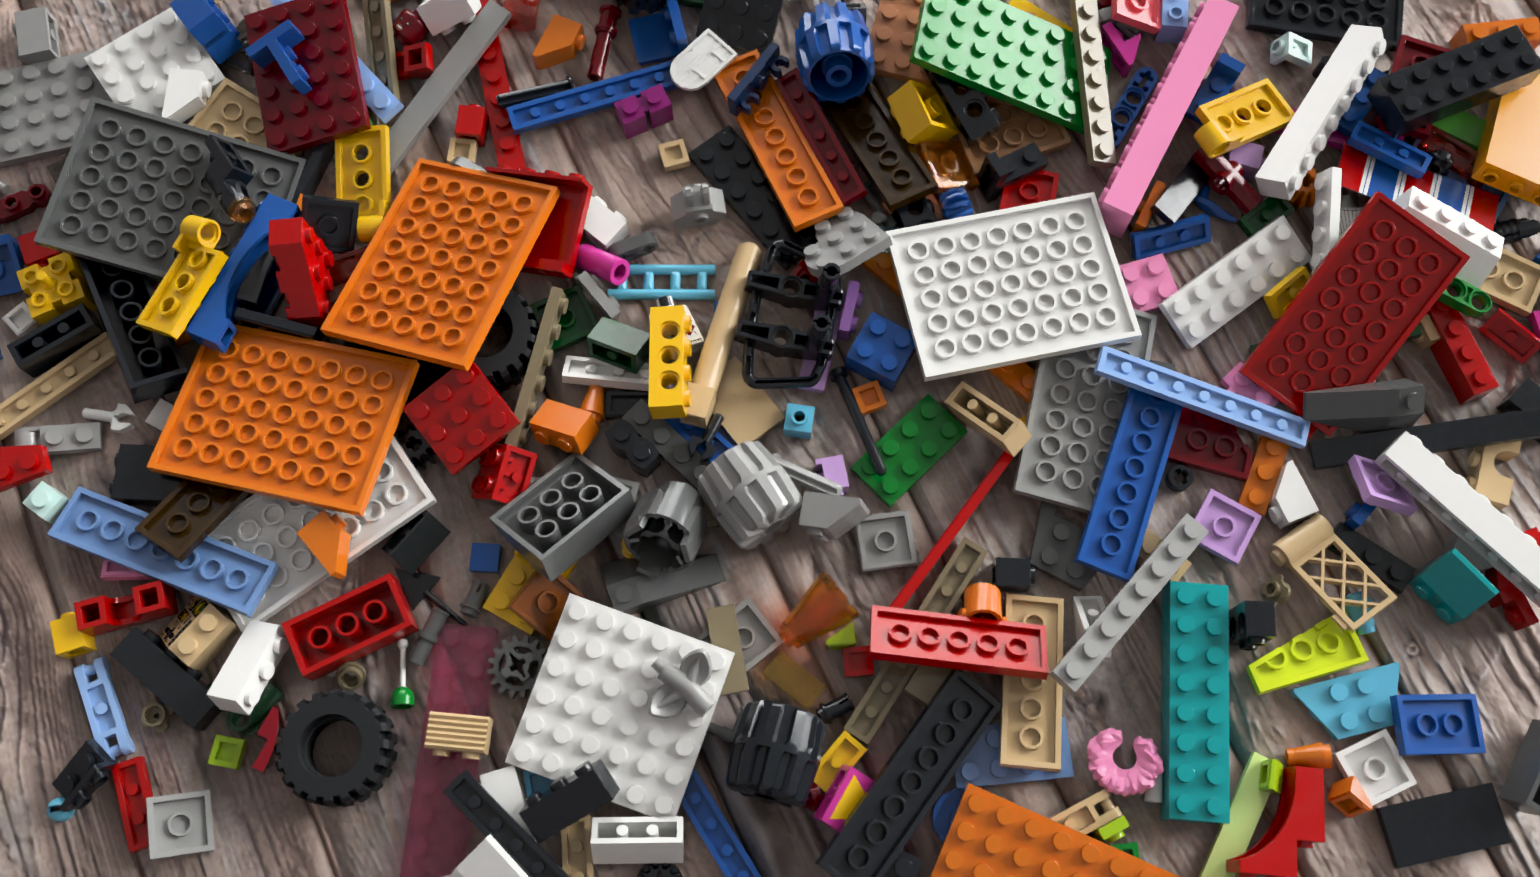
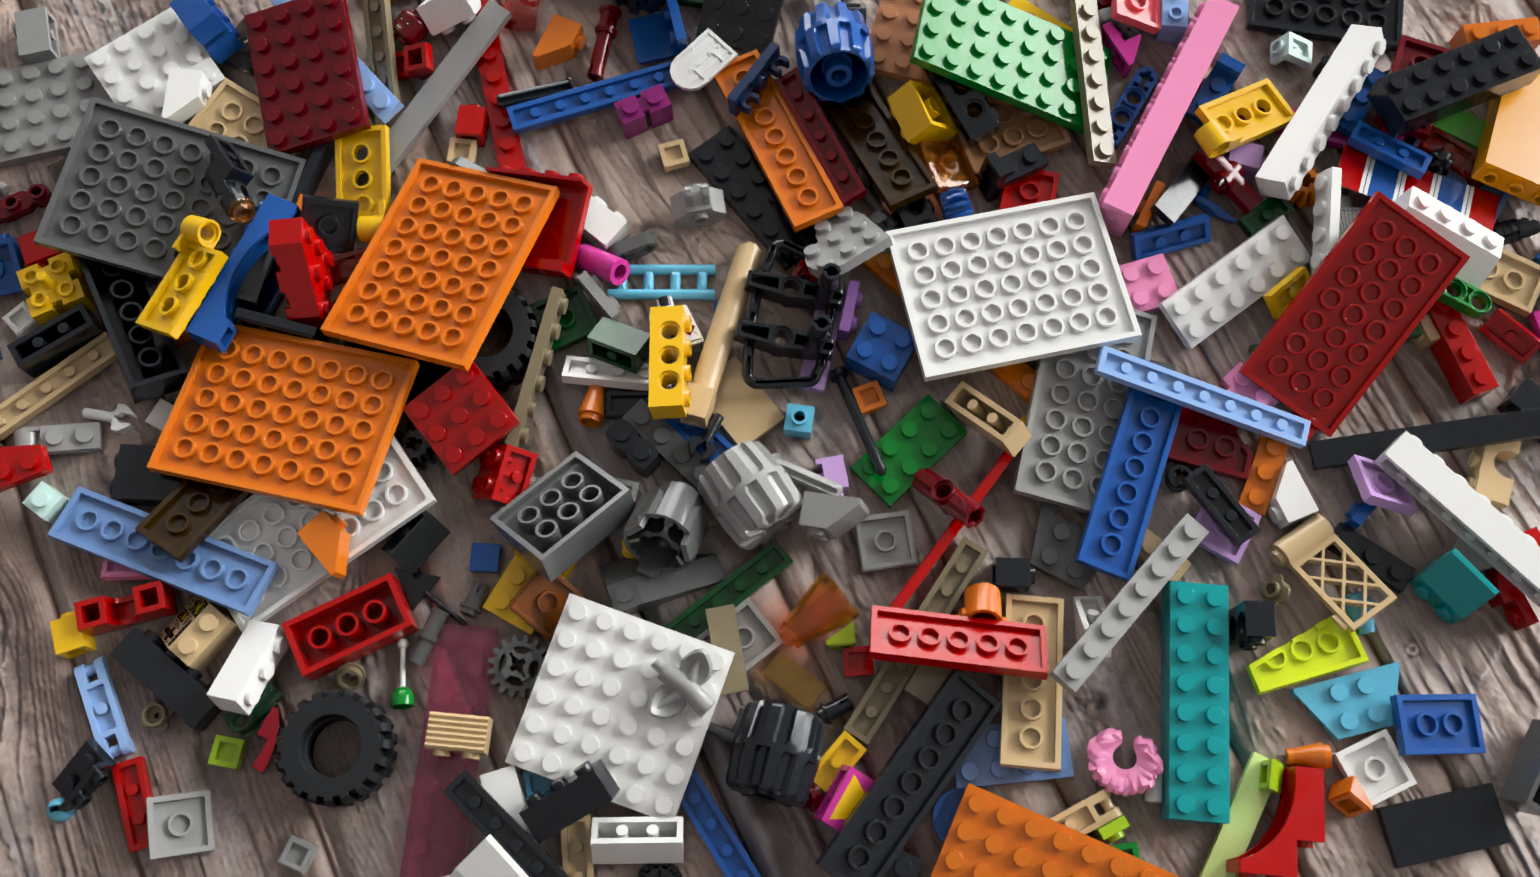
blue bracket [245,19,312,95] -> none
orange brick [529,399,599,455] -> none
dark grey wedge [1303,378,1425,433] -> none
none -> light grey tile [277,834,320,875]
none -> dark green plate [664,540,793,638]
none -> dark red piece [912,468,985,528]
none -> black plate [1181,463,1261,548]

